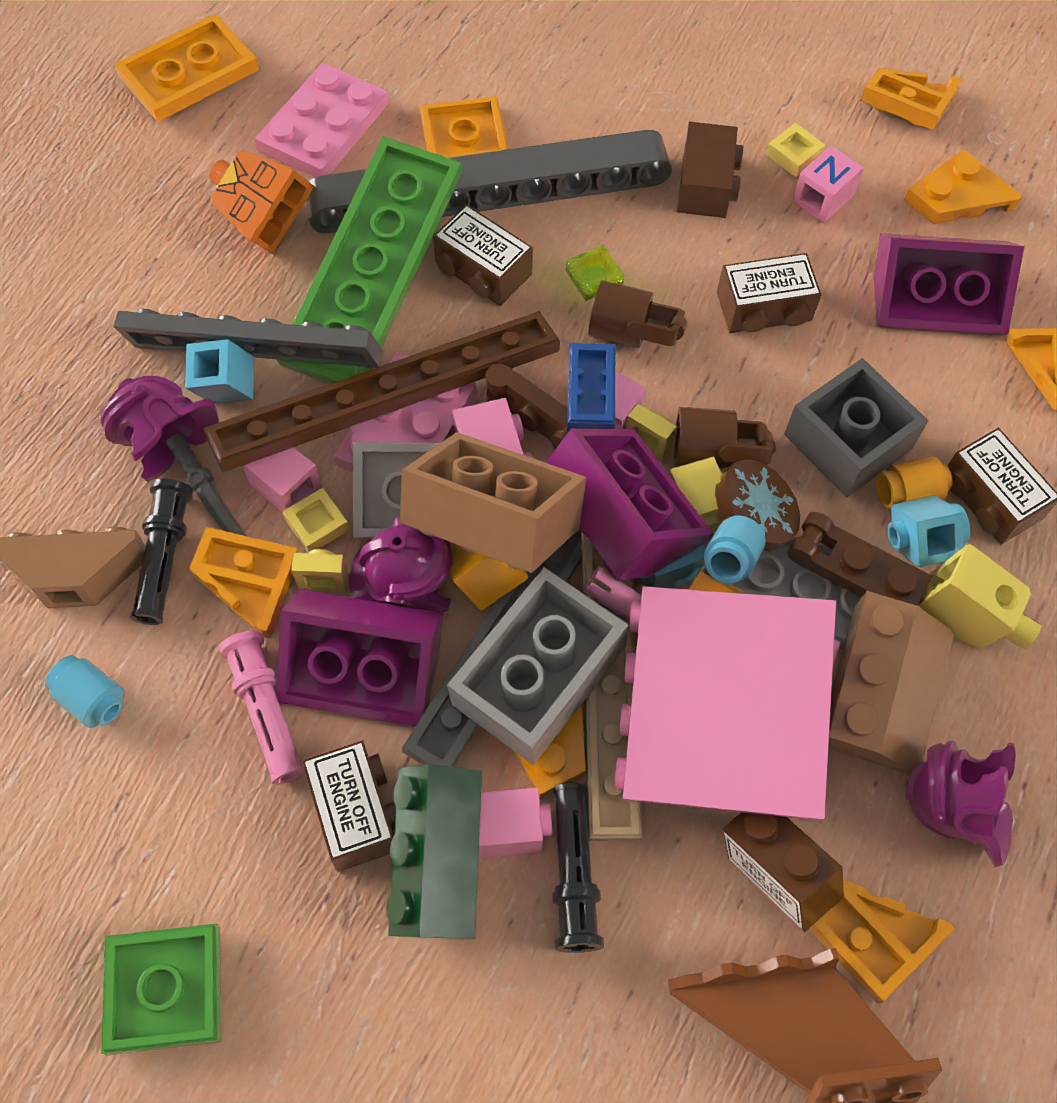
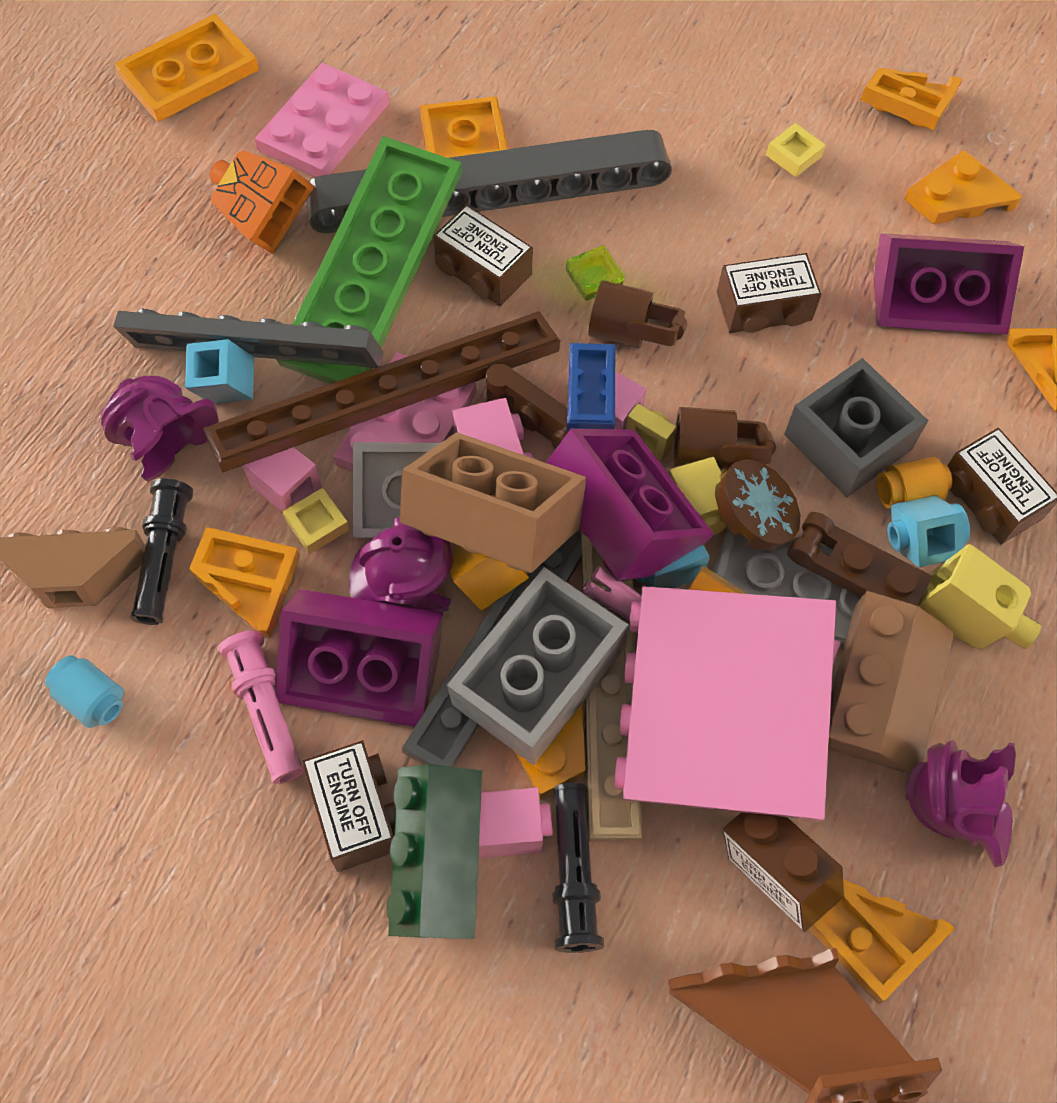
bright green plate [101,924,221,1056] -> none
dark grey piece [166,433,247,536] -> none
light yellow plate [291,549,349,593] -> none
reddish brown brick [677,121,744,218] -> none
medium azure brick [704,516,766,584] -> none
bright pink brick [792,146,864,223] -> none

